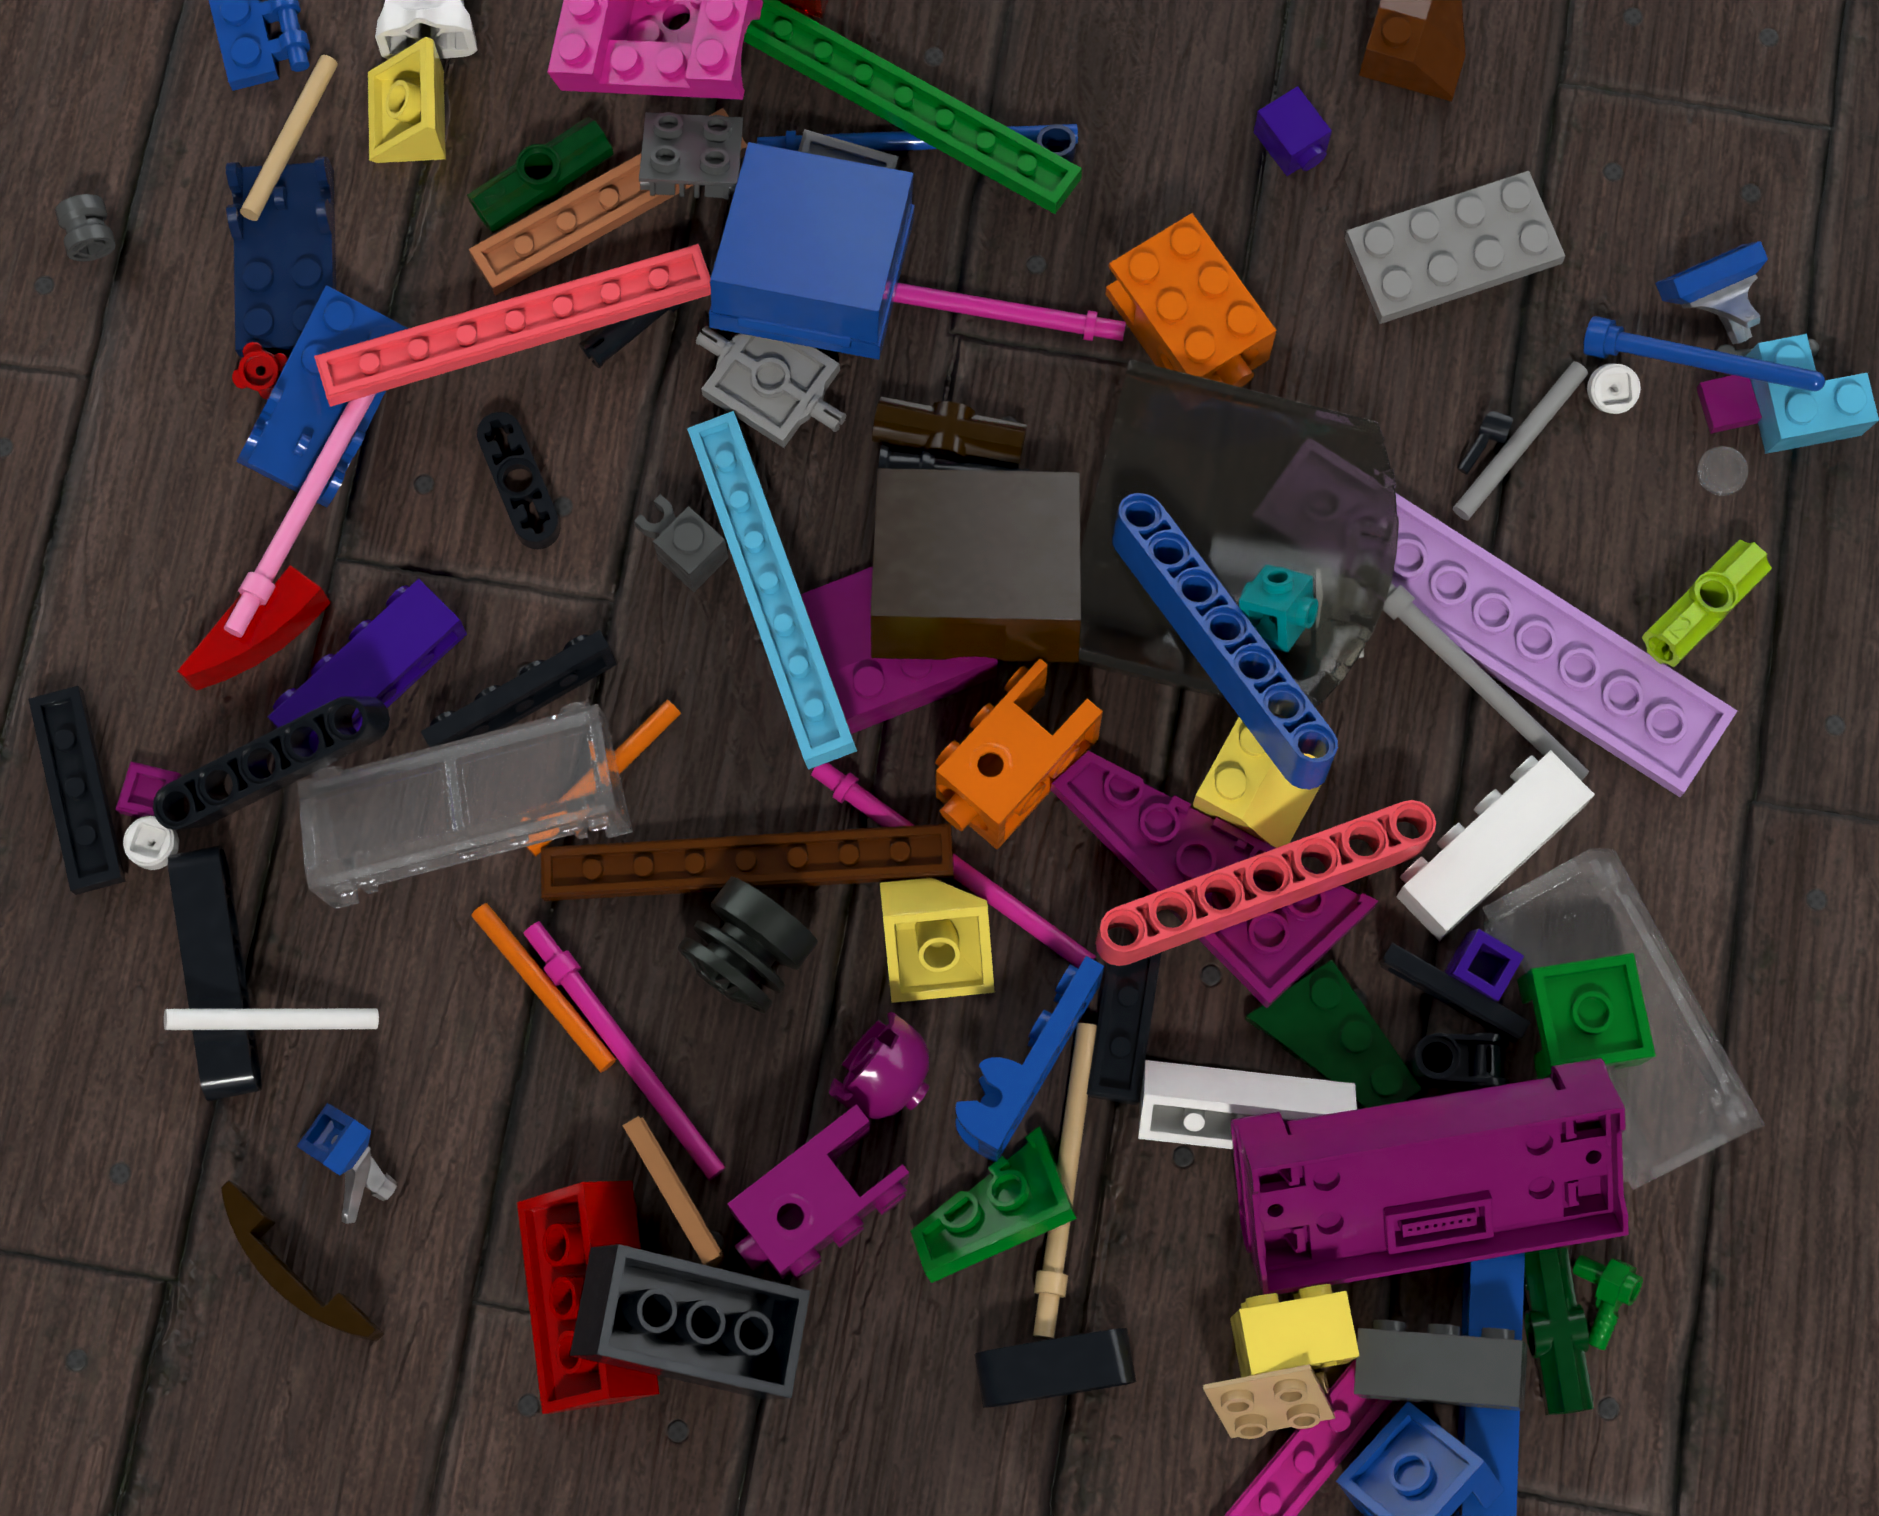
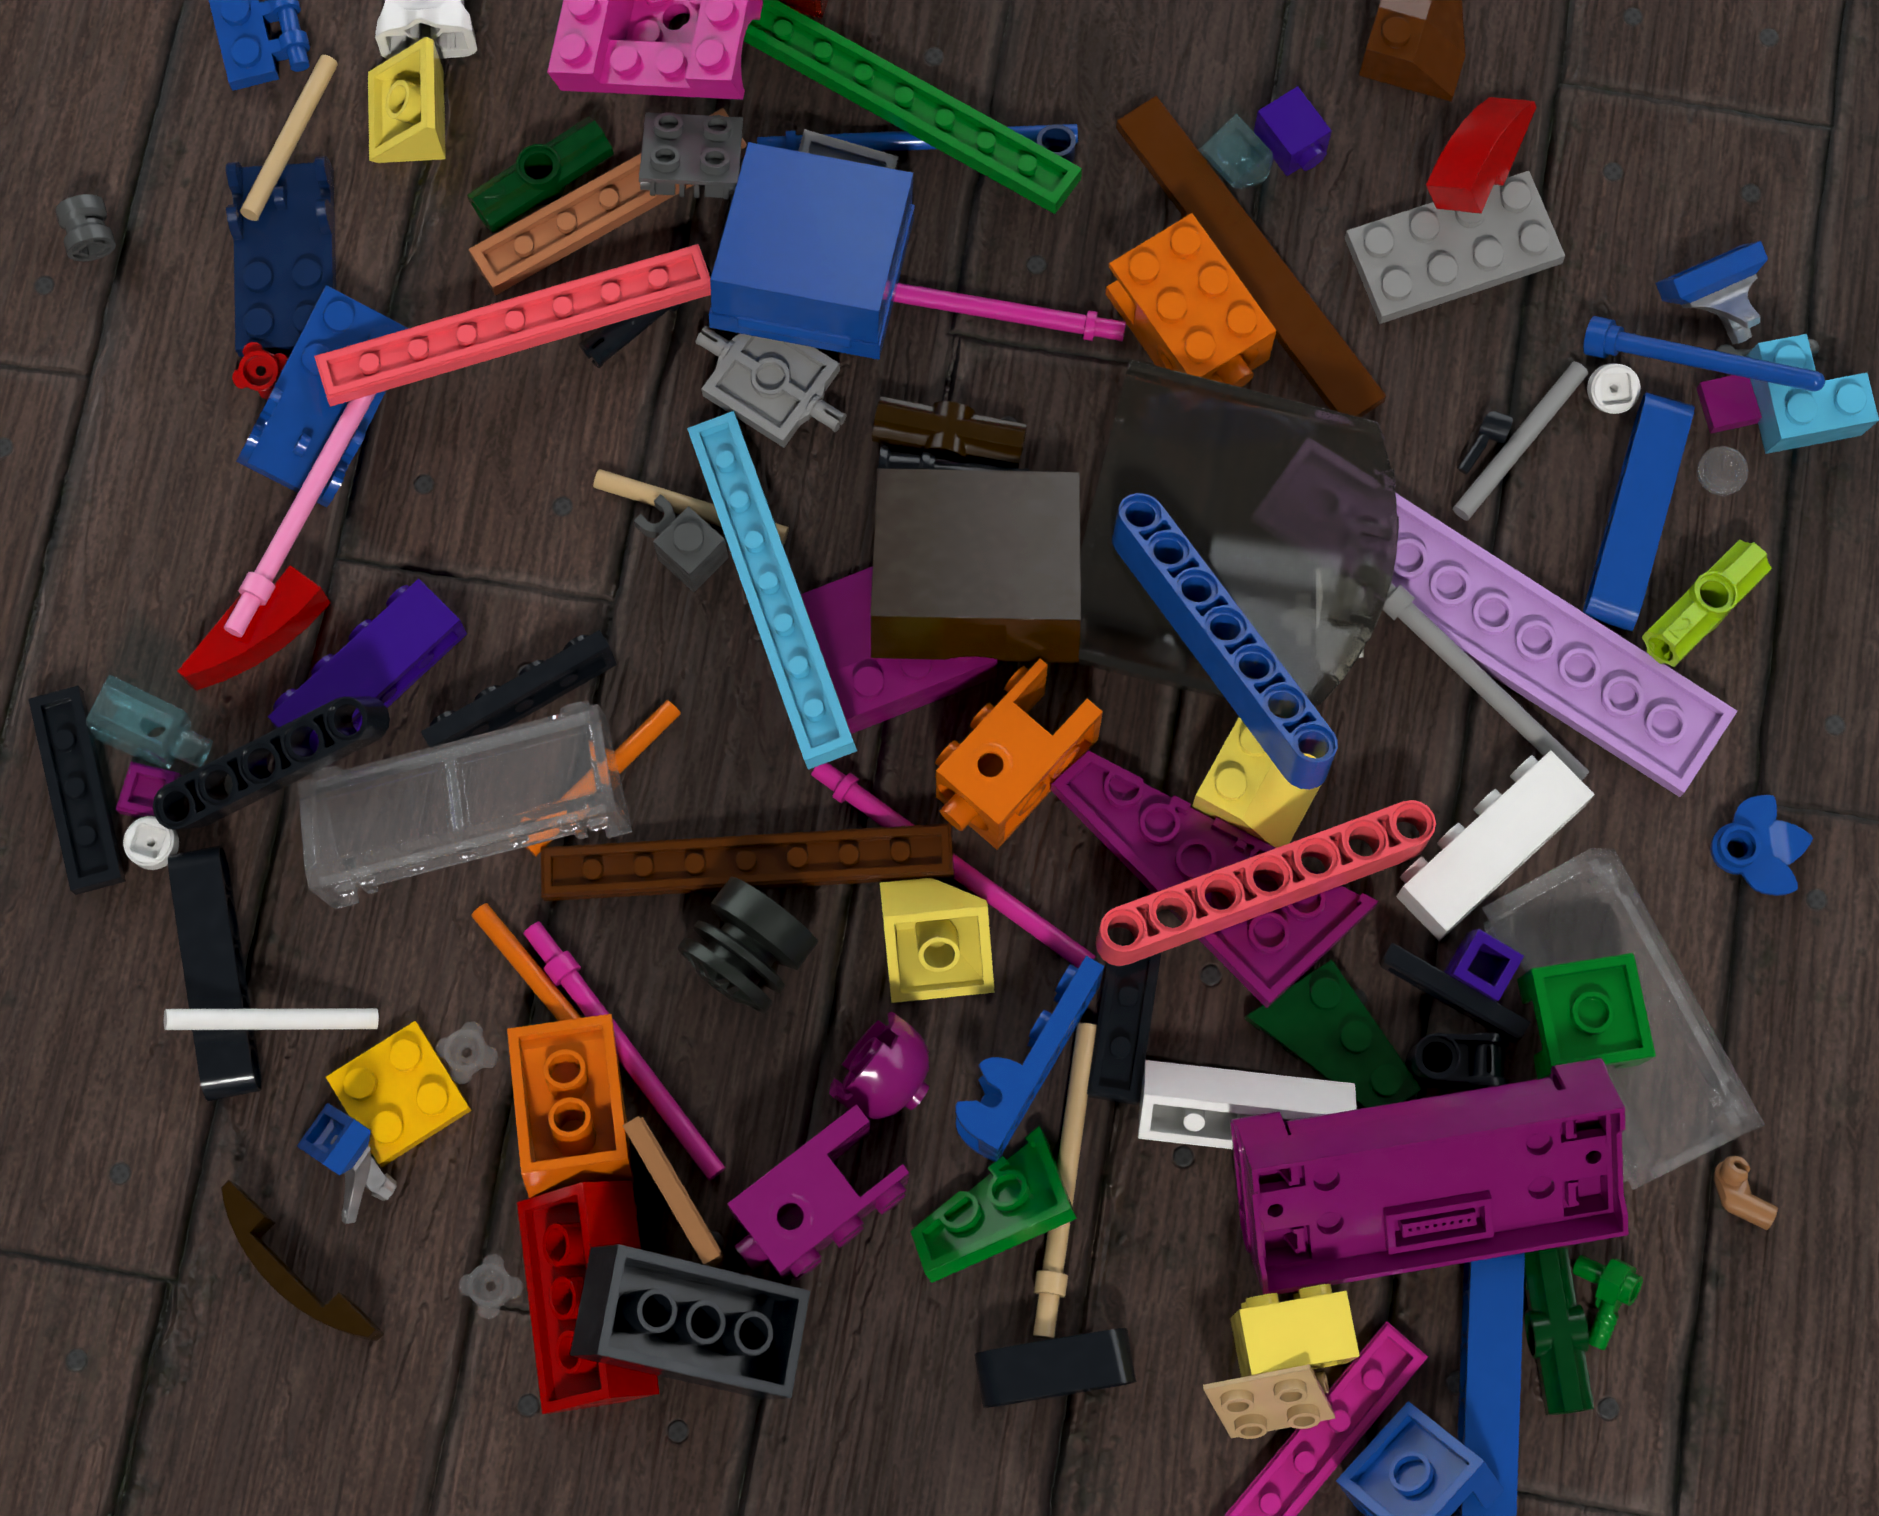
black beam [477,412,561,549] -> none
teal brick [1239,564,1318,652] -> none
dark grey brick [1354,1320,1528,1411] -> none
none -> clear light blue torso [86,674,213,770]
none -> yellow plate [326,1021,472,1167]
none -> clear plate [436,1022,498,1084]
none -> clear plate [459,1254,523,1319]
none -> orange slope [507,1014,634,1198]
none -> tan bar [593,469,789,545]
none -> reddish brown tile [1116,95,1386,428]
none -> clear light blue plate [1198,113,1273,189]
none -> red slope [1426,97,1537,214]
none -> blue beam [1583,392,1695,631]
none -> blue plate [1710,795,1813,896]
none -> medium nougat arm [1714,1155,1778,1231]

